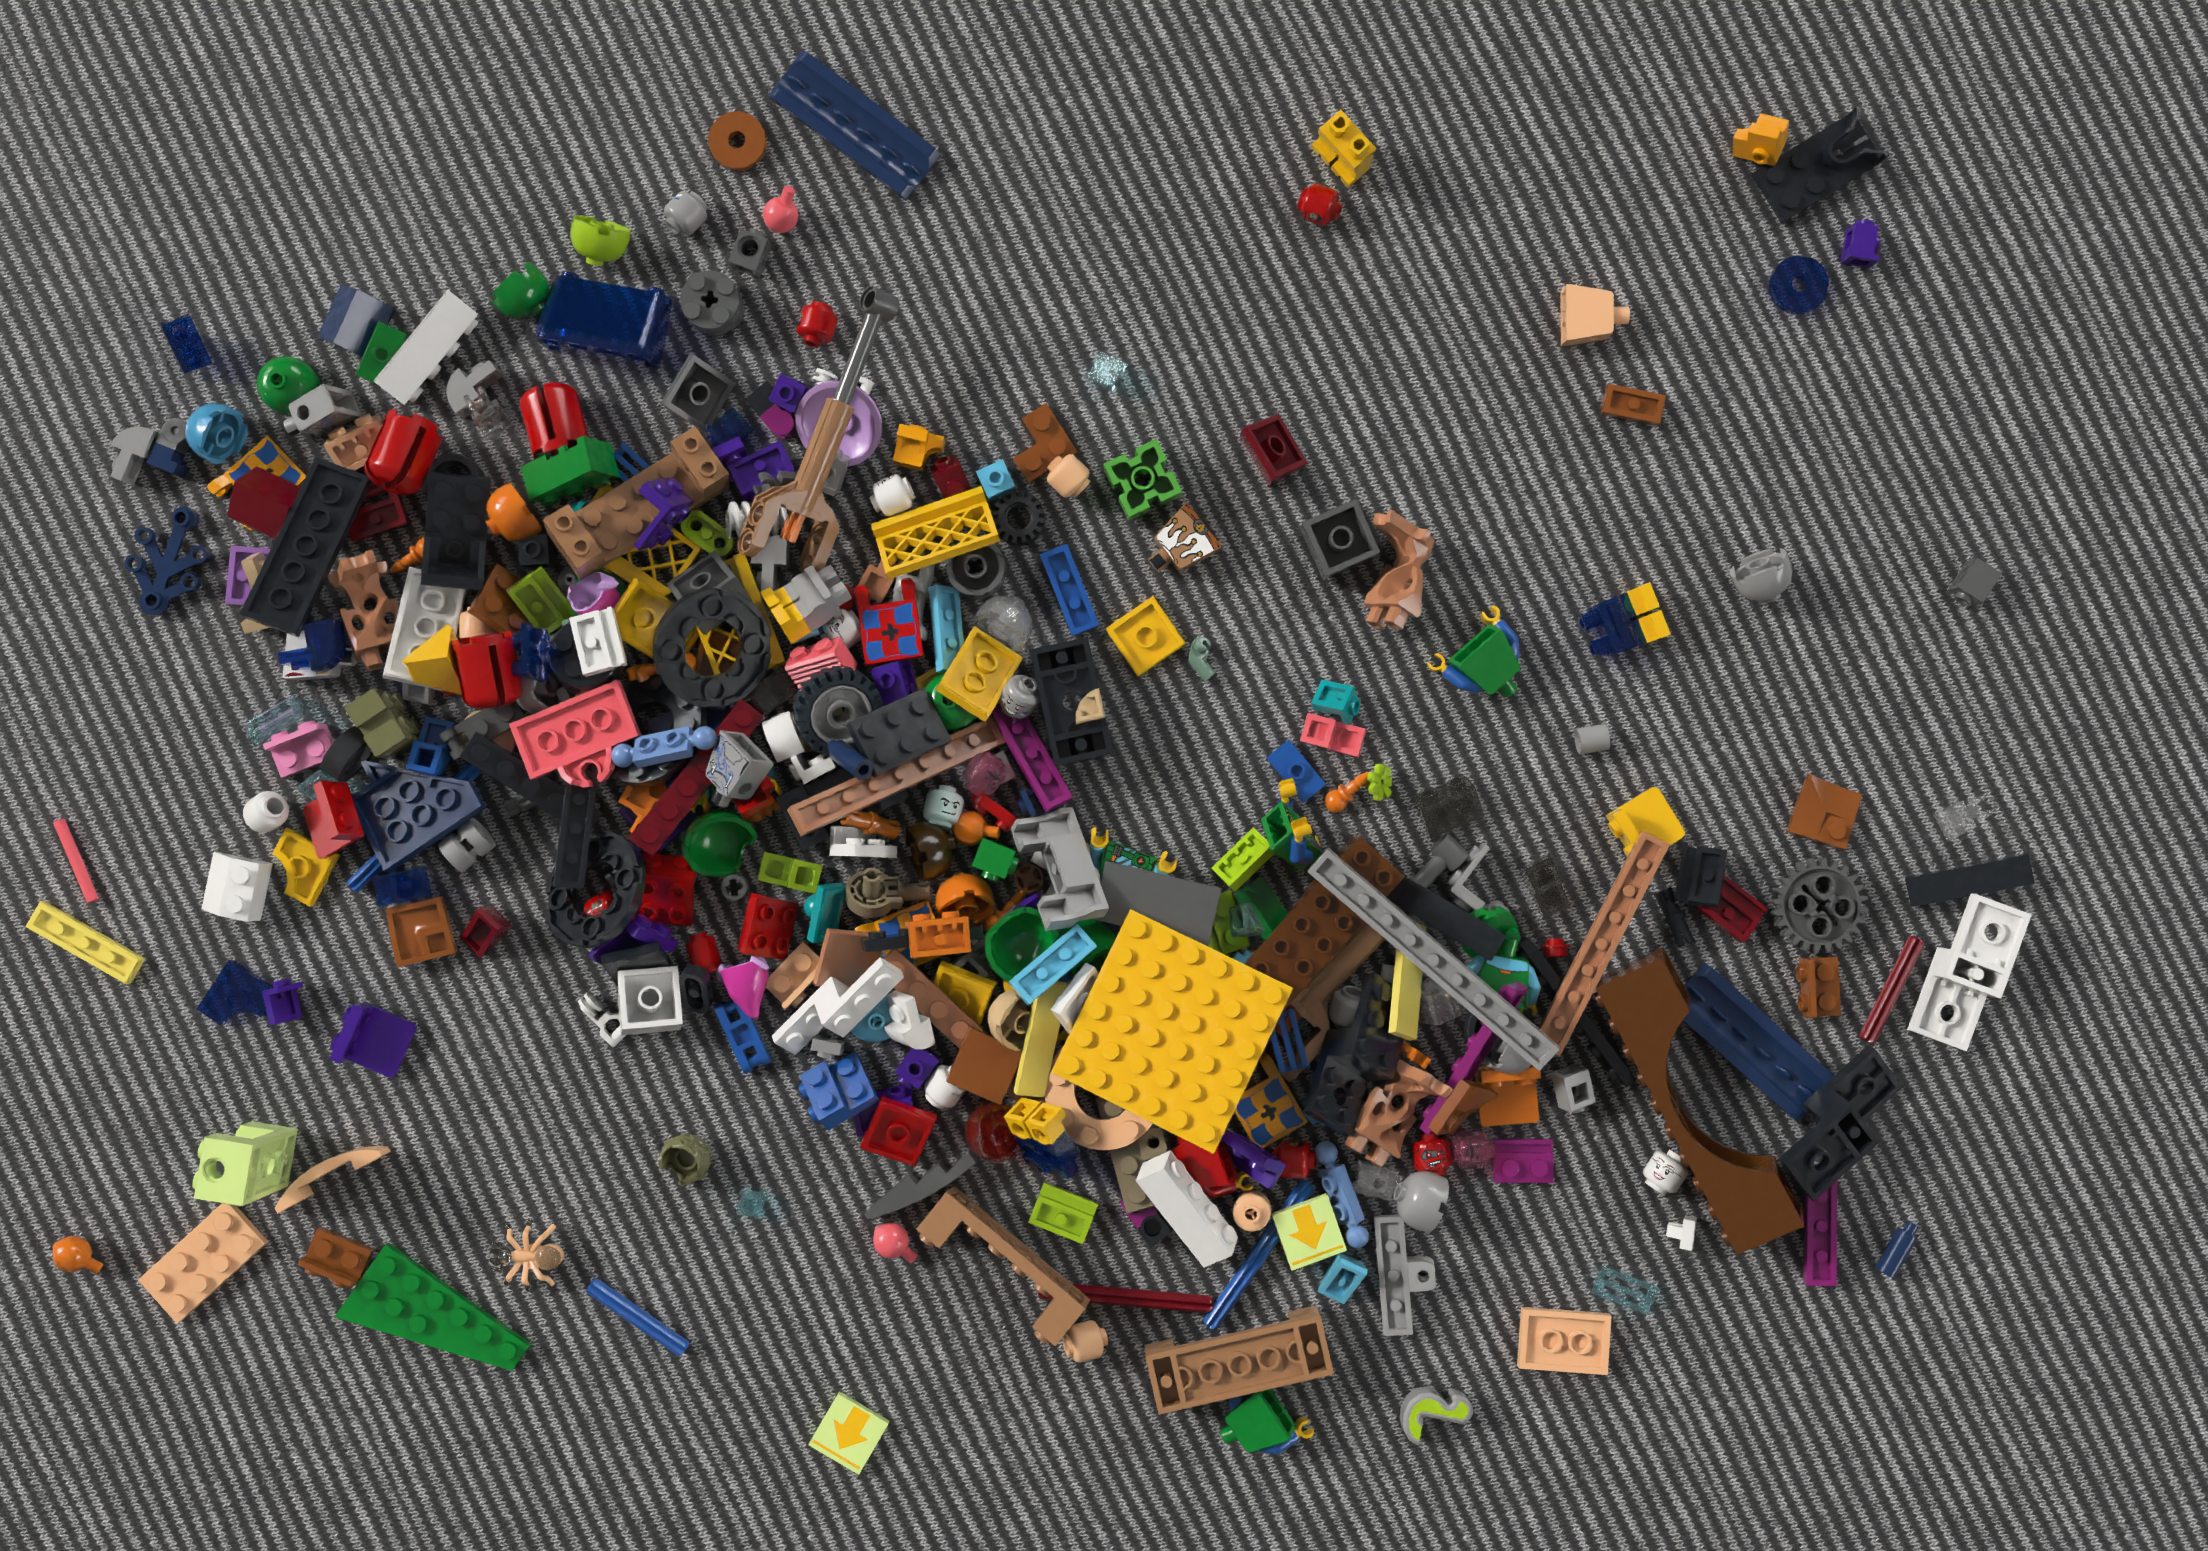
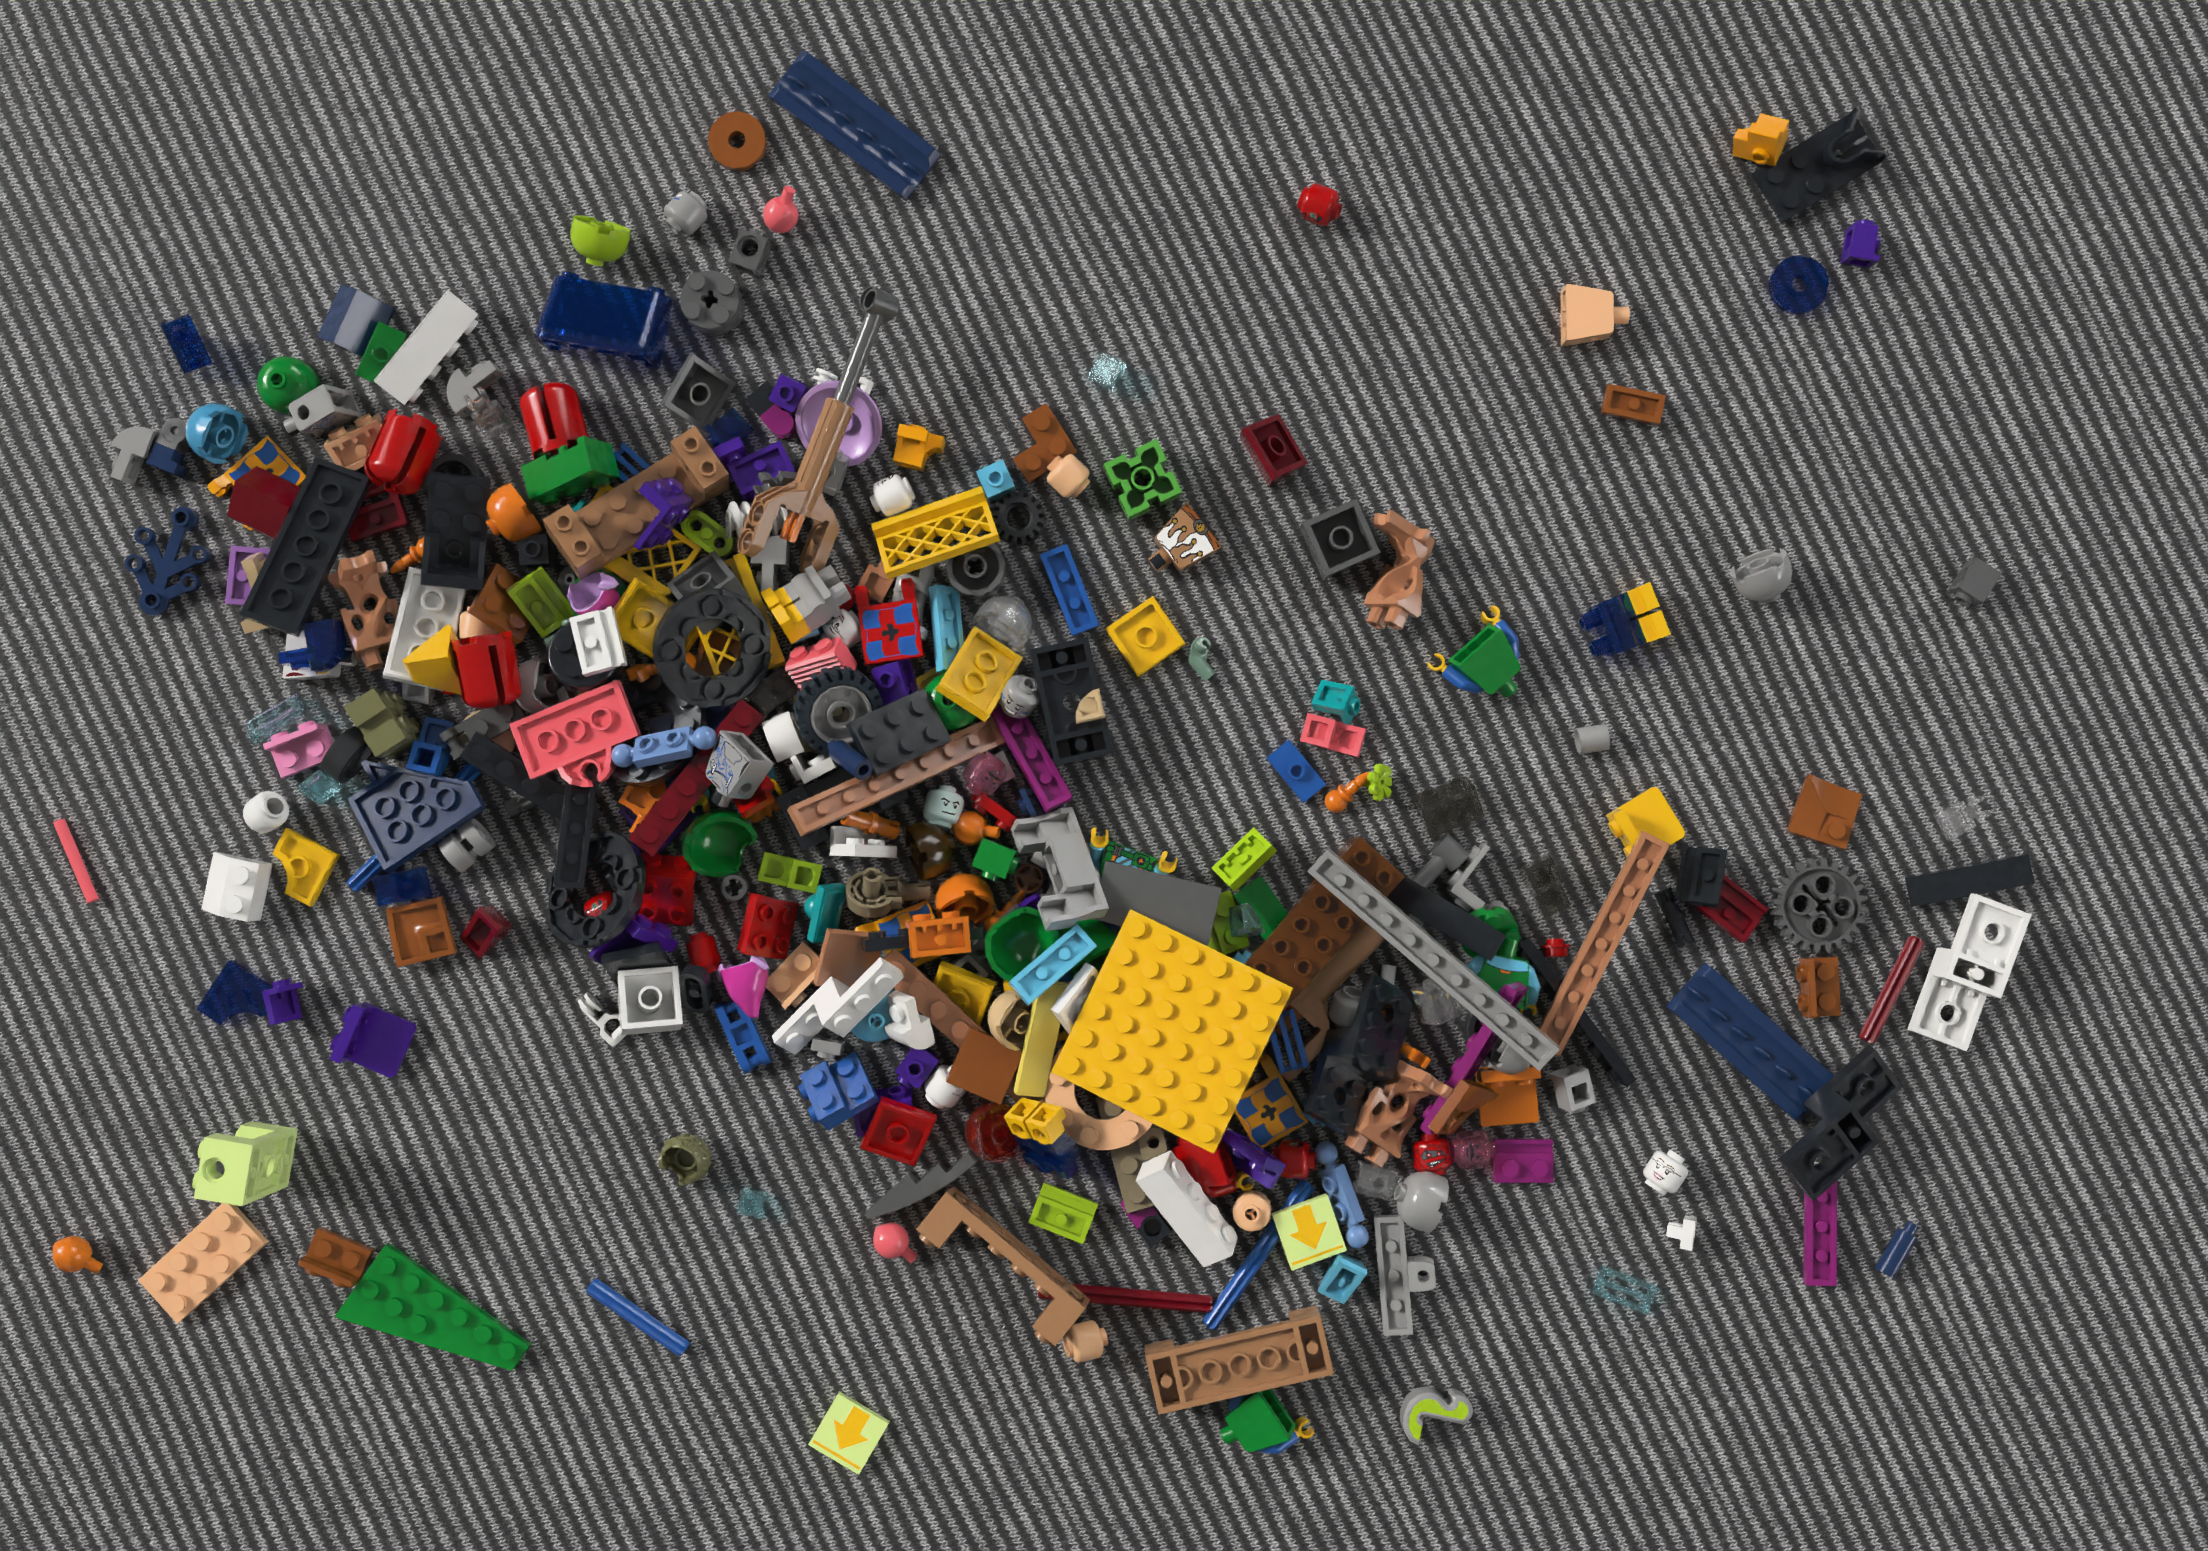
light yellow tile [26,901,146,985] -> none
light nougat slope [275,1146,391,1214] -> none
red bracket [303,780,364,859] -> none
green cylinder [489,261,549,319] -> none
animal [489,1218,564,1291] -> none
clear blue hips [512,622,559,682] -> none
red head [796,301,838,348] -> none
dark red bracket [930,455,971,499] -> none
torso [1261,778,1323,870] -> none
yellow hips [1311,109,1377,188] -> none
light yellow tile [1388,923,1426,1041] -> none
light nougat plate [1517,1307,1612,1375] -> none
reddish brown arch [1594,947,1804,1255] -> none

